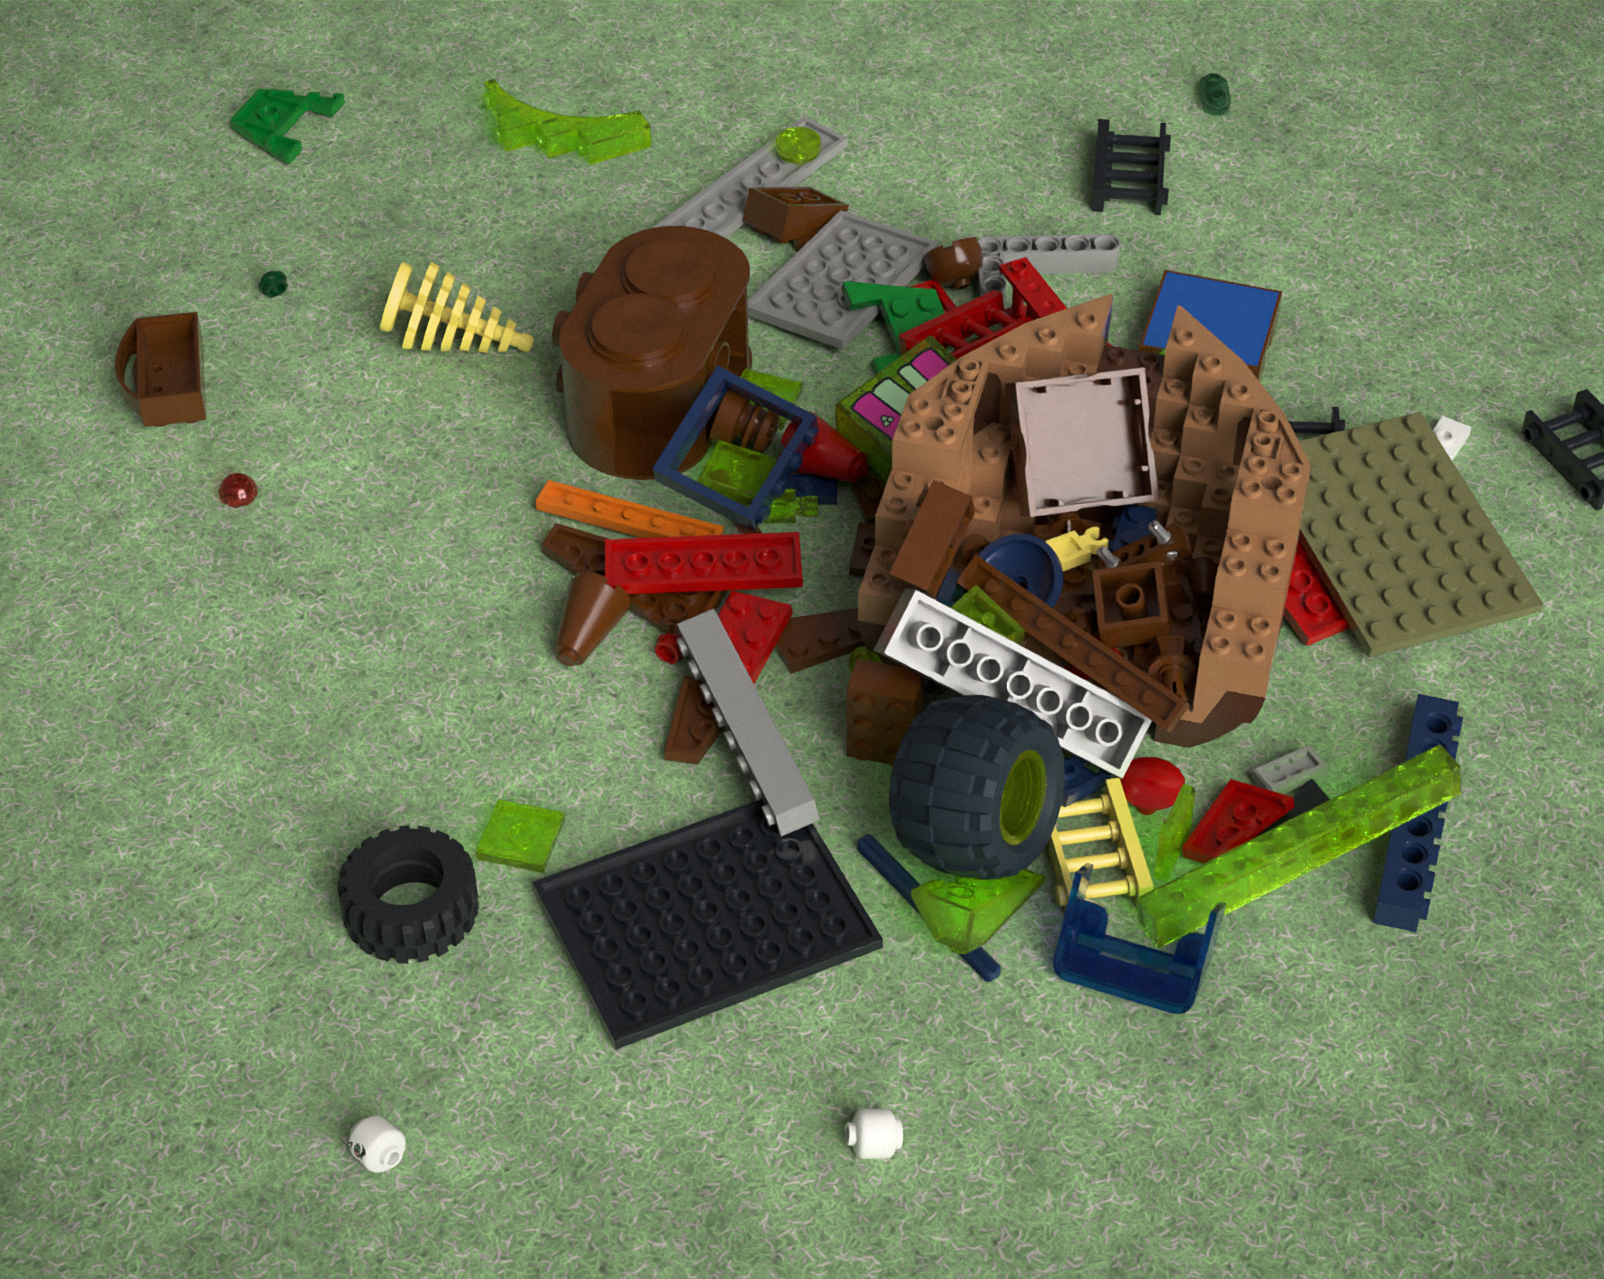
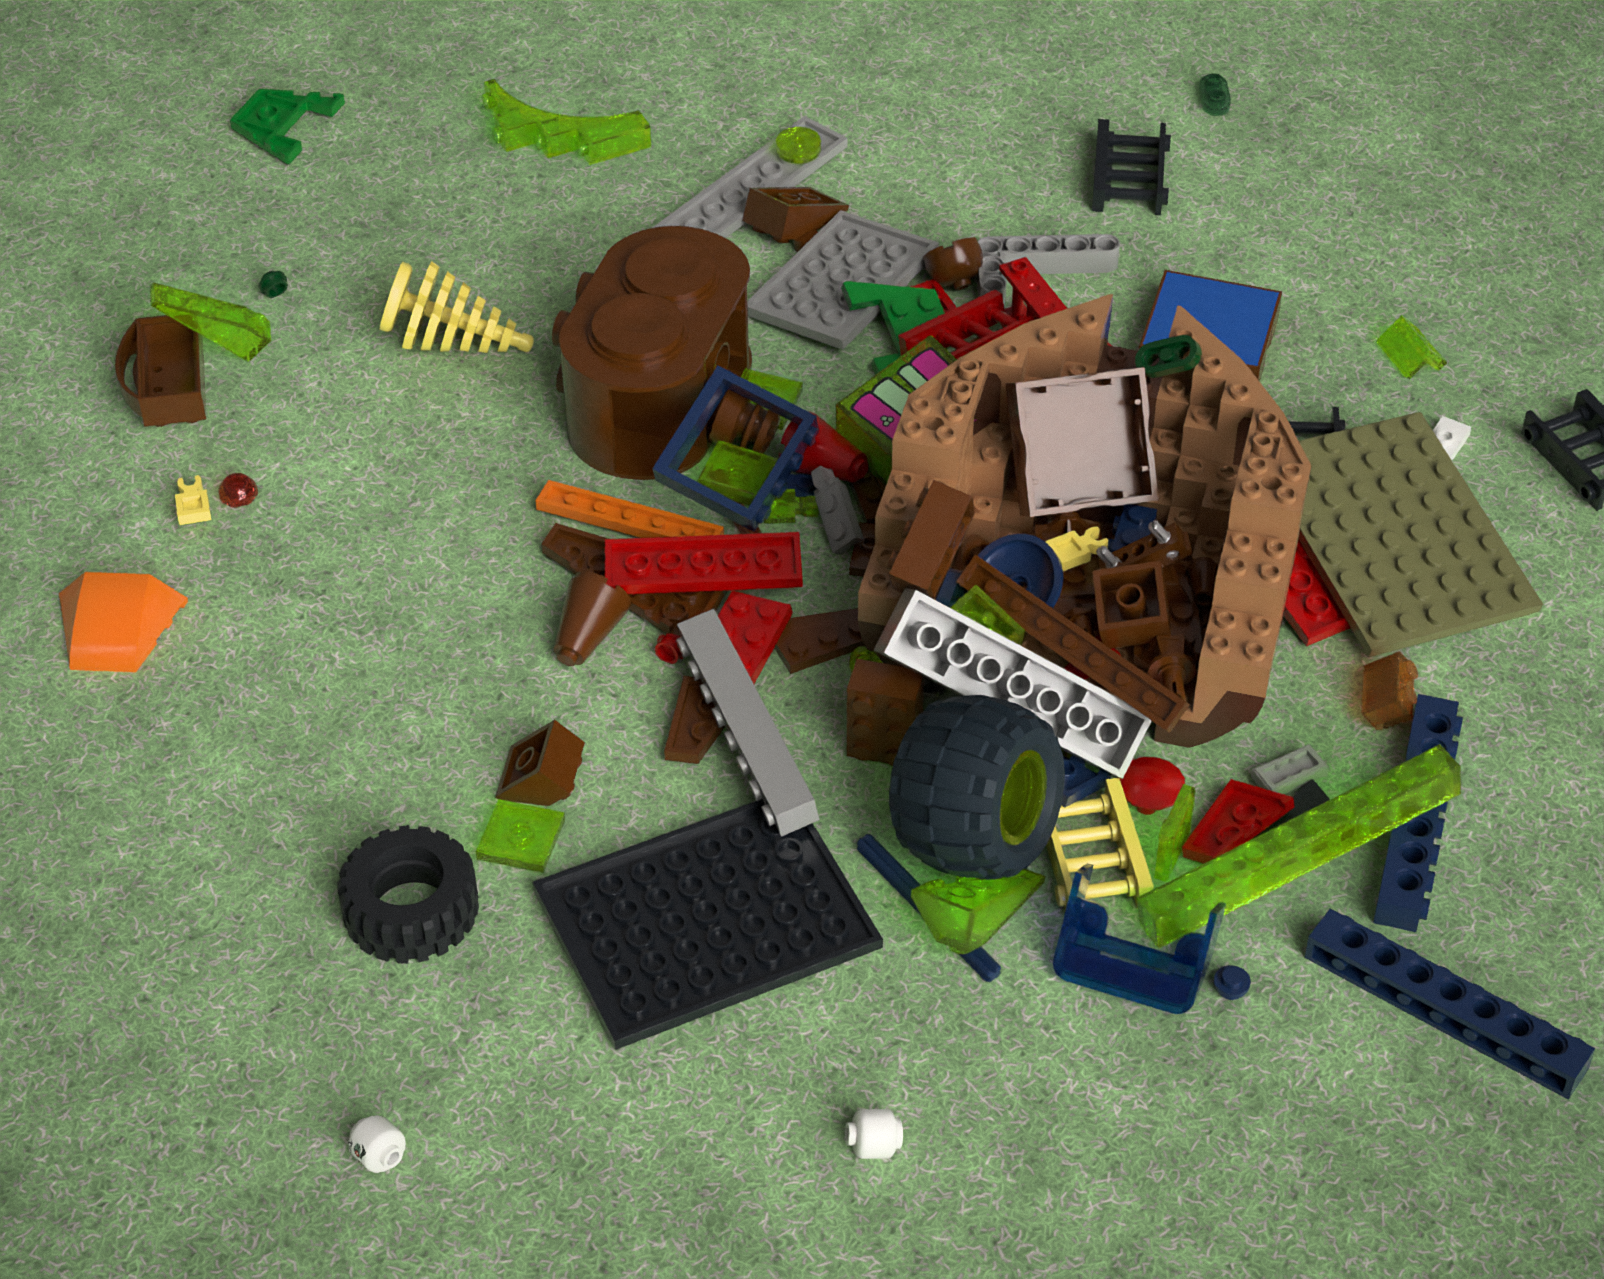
none -> orange wedge [59,572,188,672]
none -> clear neon green wedge [150,282,271,362]
none -> light yellow plate [175,475,211,525]
none -> reddish brown slope [495,720,585,806]
none -> light grey hinge [811,466,863,555]
none -> dark green plate [1135,335,1202,378]
none -> dark blue plate [1213,965,1251,1000]
none -> dark blue brick [1304,908,1595,1100]
none -> clear orange brick [1361,651,1418,731]
none -> clear neon green panel [1376,315,1447,379]

